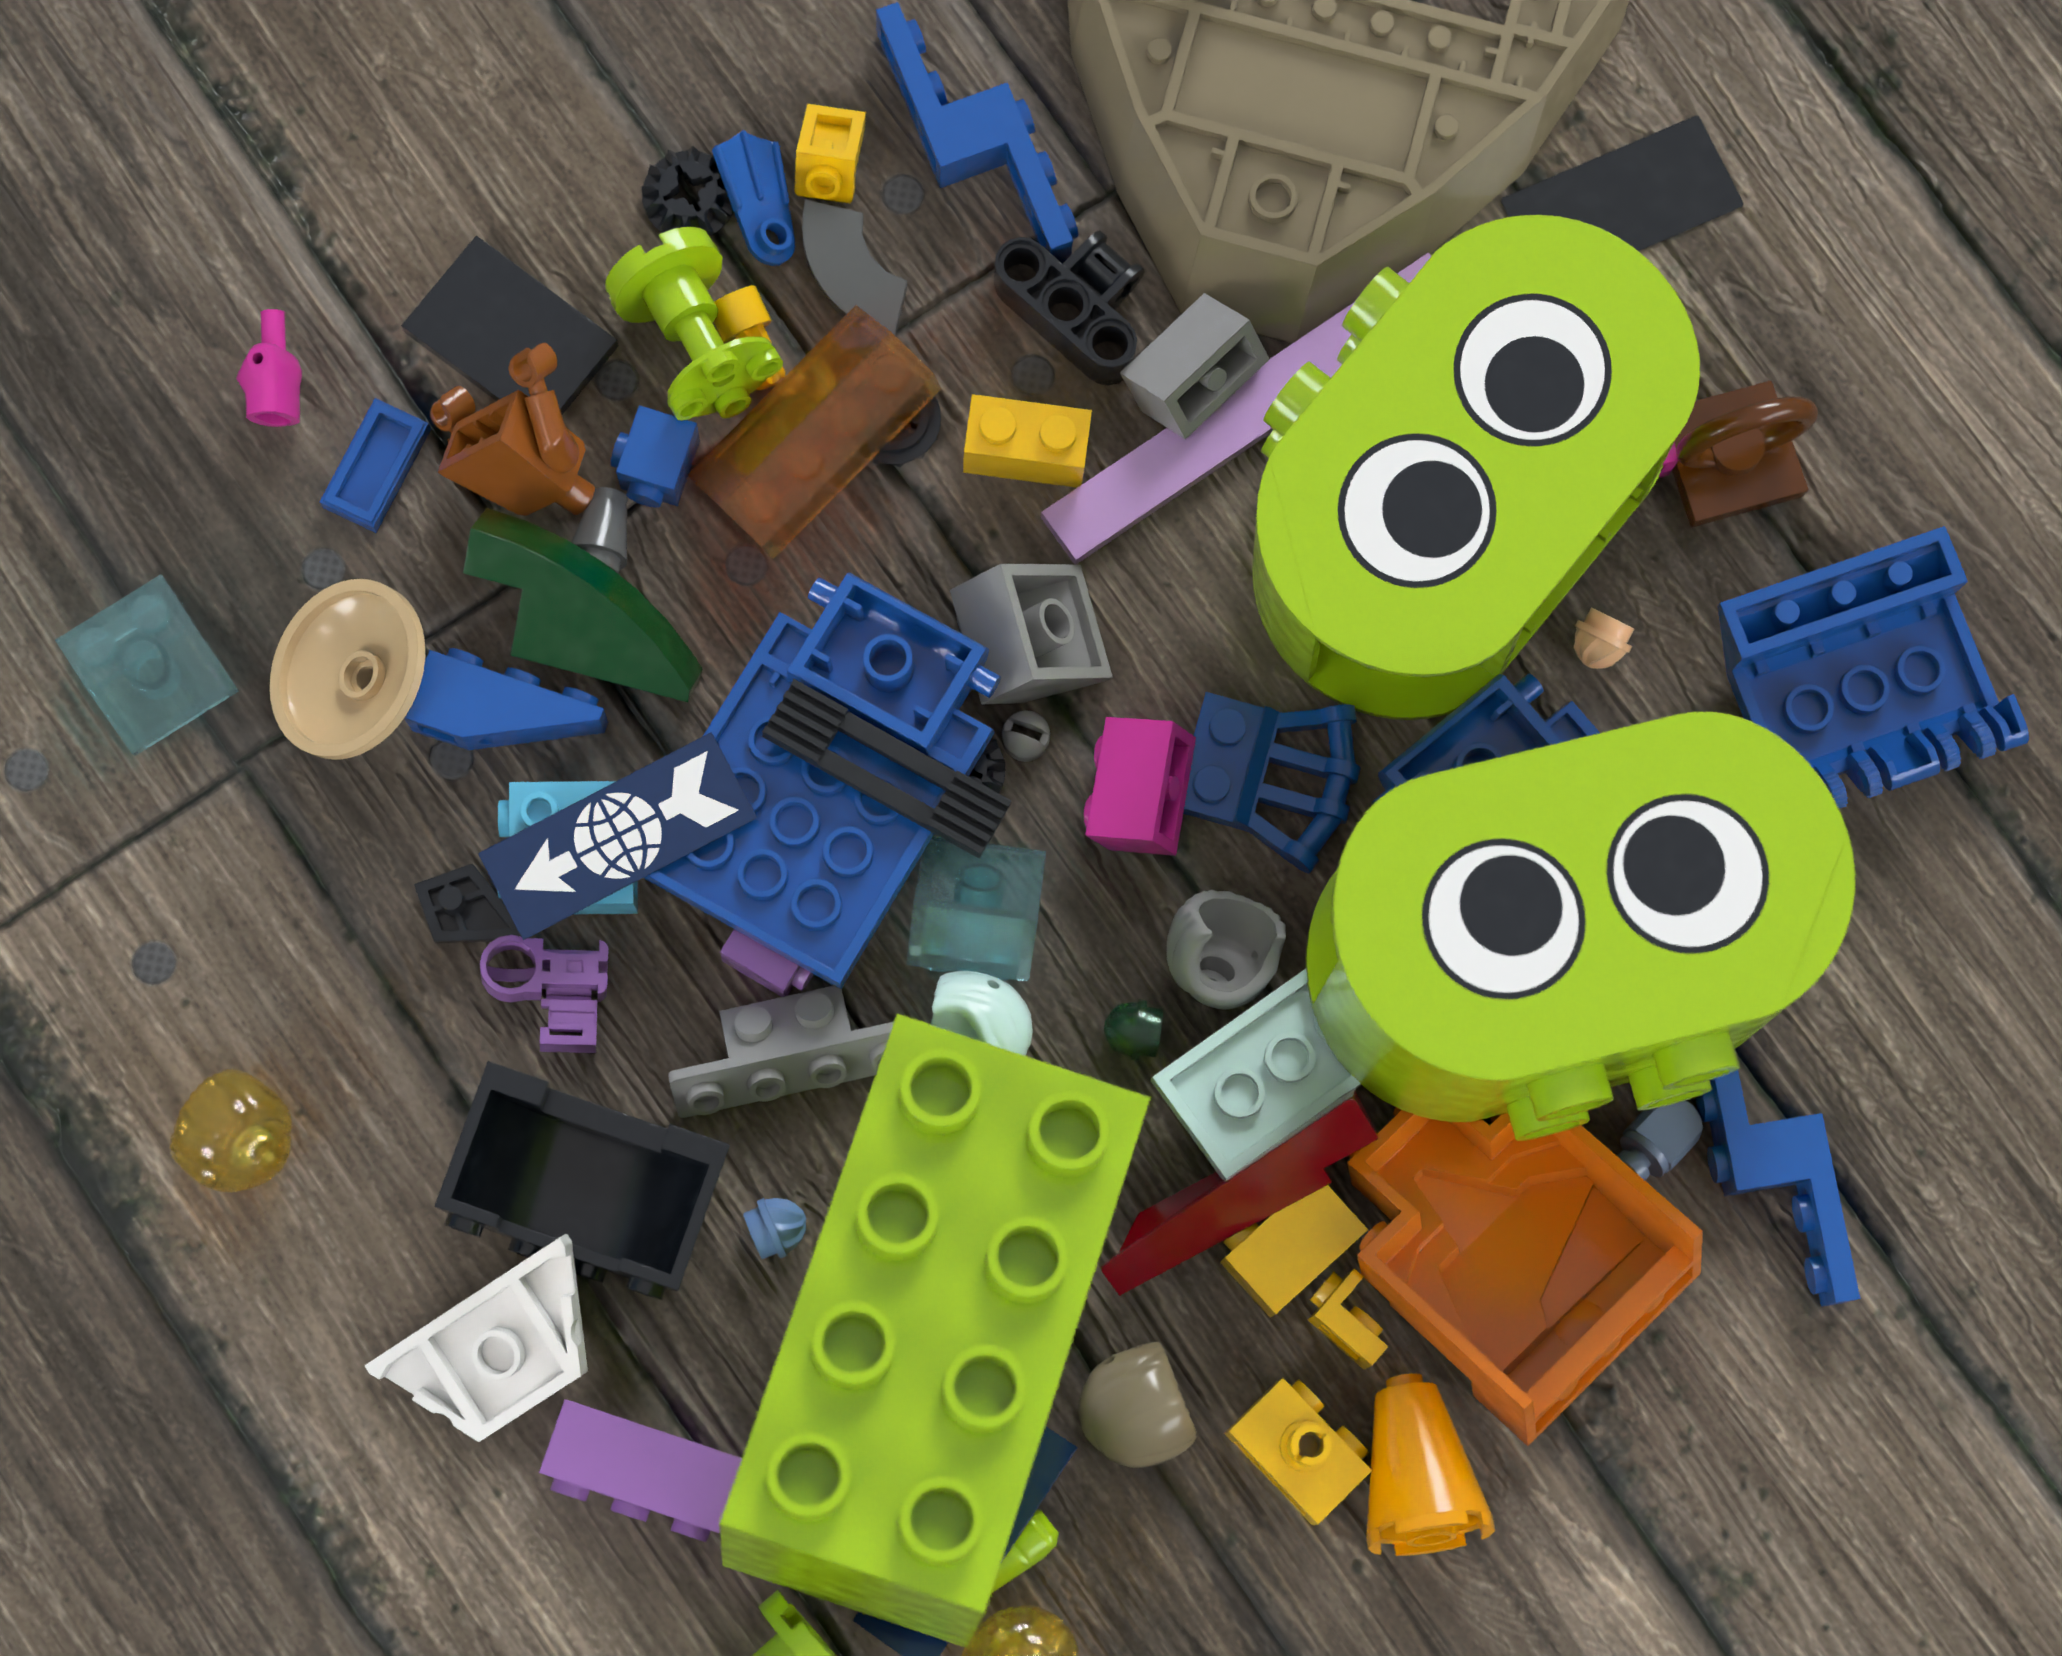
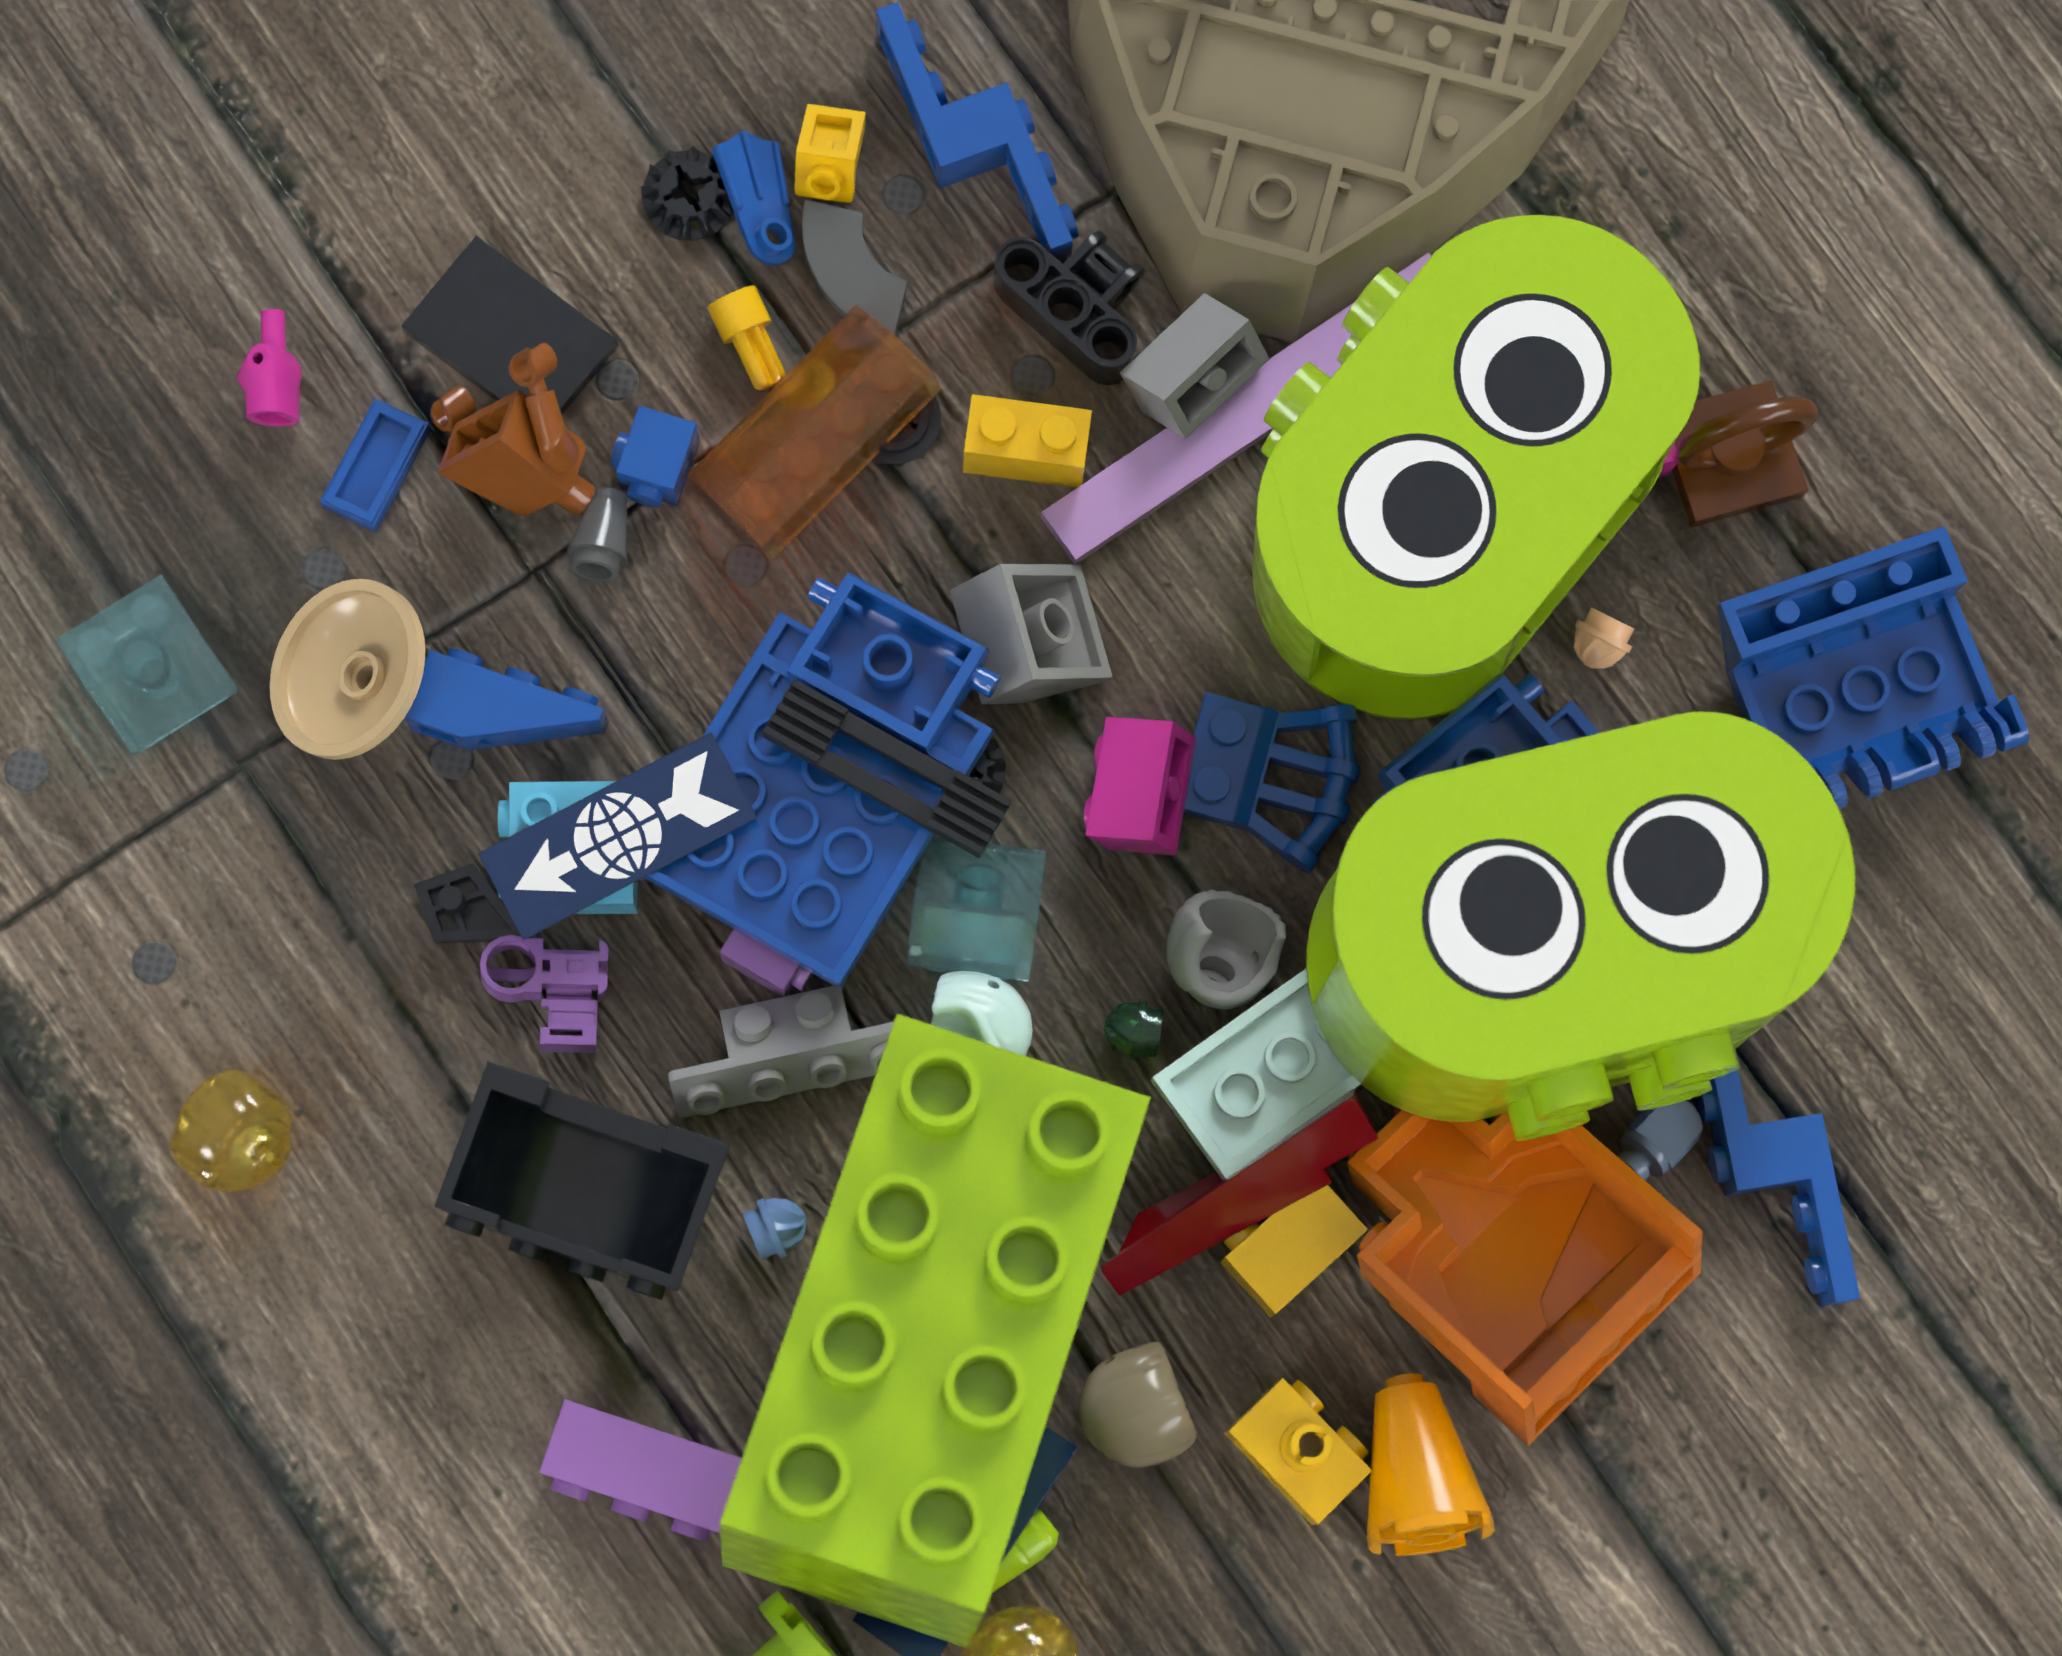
white wing [364,1234,588,1442] -> none
dark green slope [463,508,703,702] -> none
lime piece [605,227,783,421] -> none
light grey hinge [1001,710,1050,762] -> none
yellow bracket [1308,1268,1389,1370] -> none
black sticker [1501,116,1743,251] -> none

